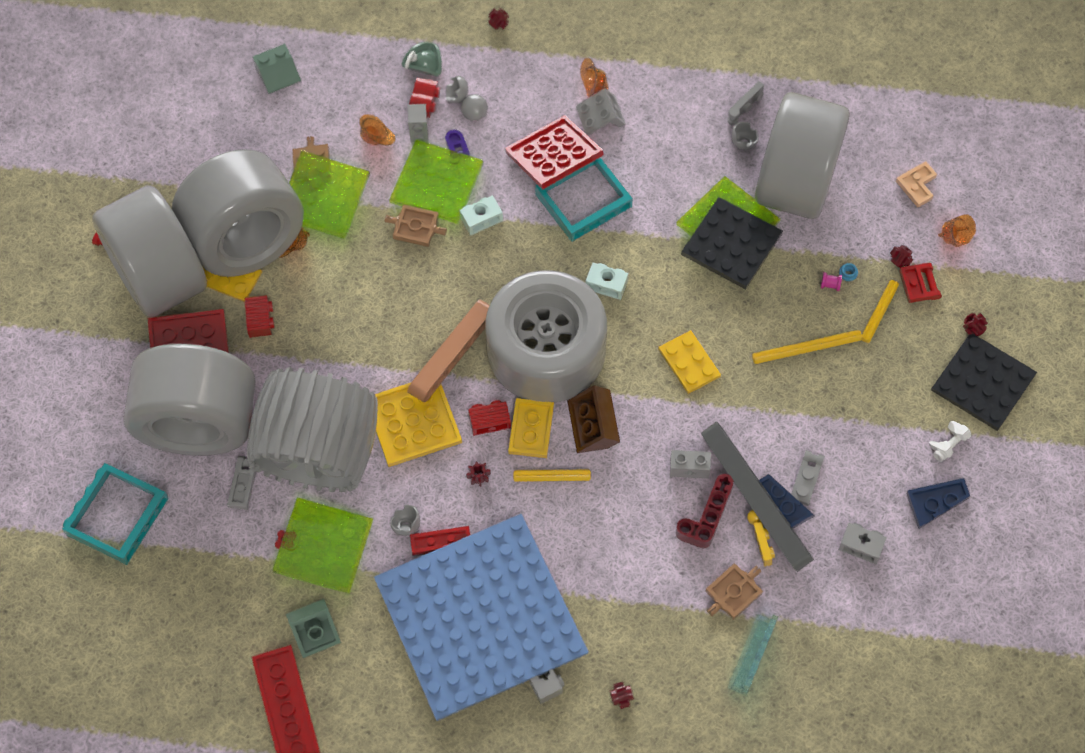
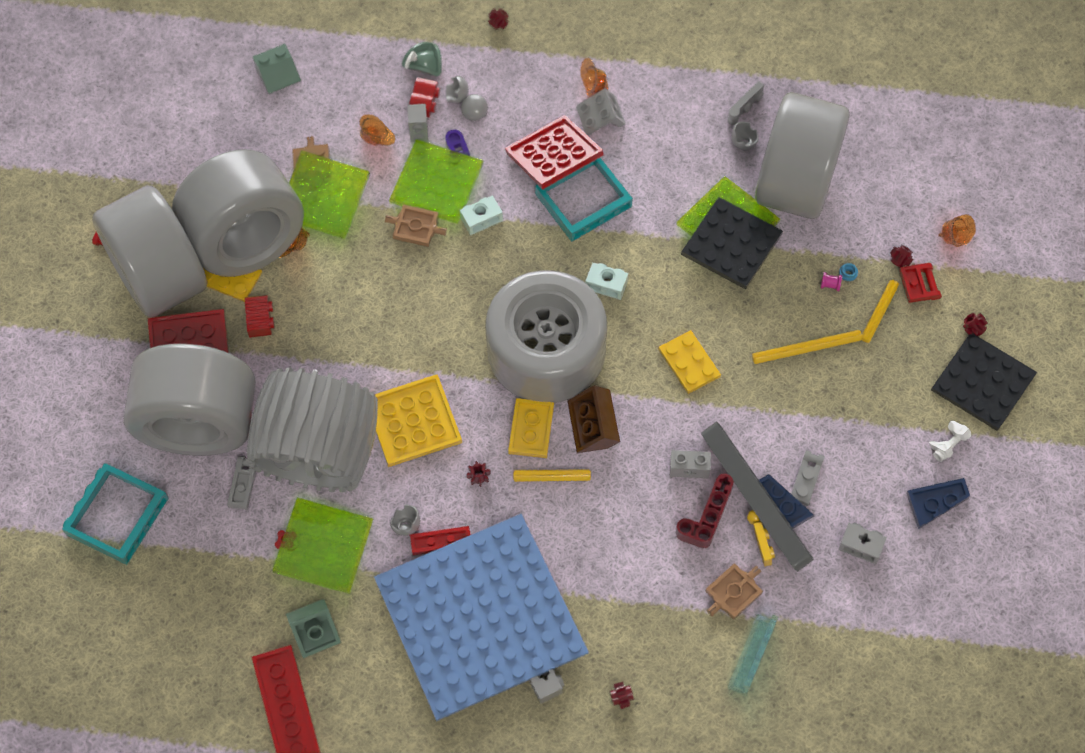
nougat beam [407,299,490,402] -> none
red brick [468,400,511,436] -> none
light nougat plate [896,161,937,208] -> none

